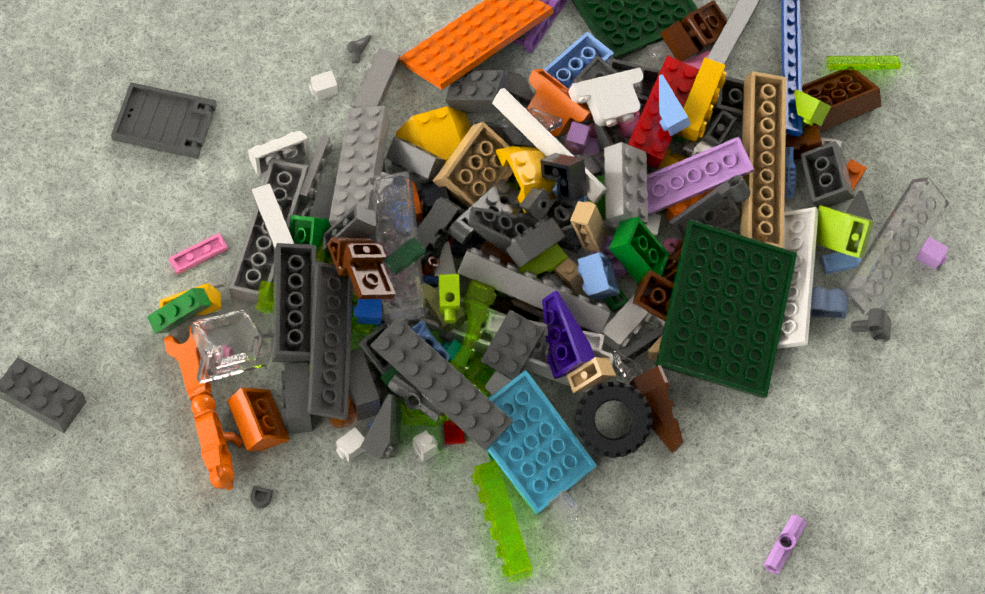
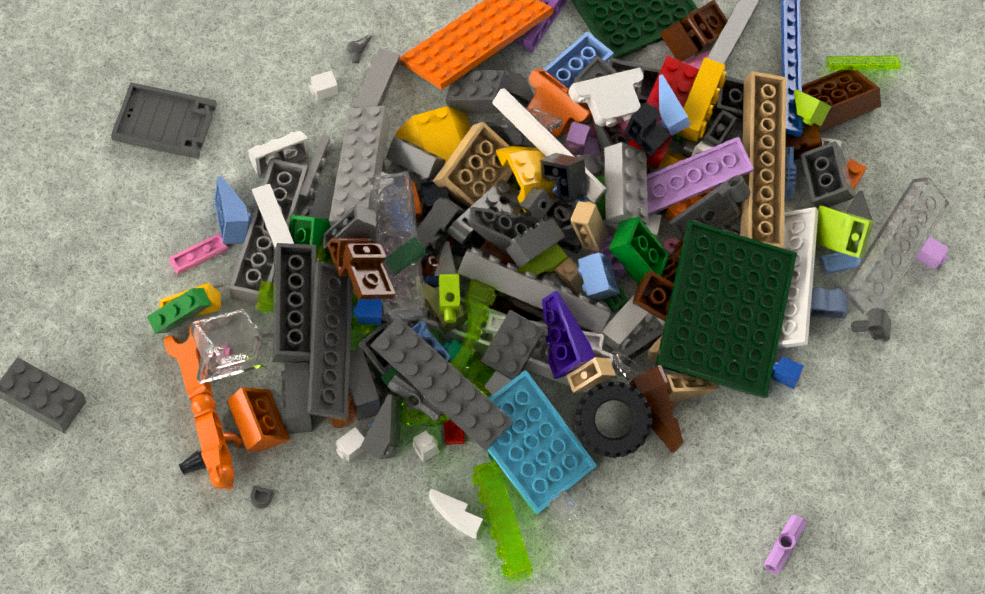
none -> black cone [178,450,207,475]
none -> medium blue slope [214,176,251,244]
none -> white slope [429,489,483,539]
none -> black brick [624,102,670,158]
none -> tan slope [666,374,718,402]
none -> blue brick [772,356,804,389]

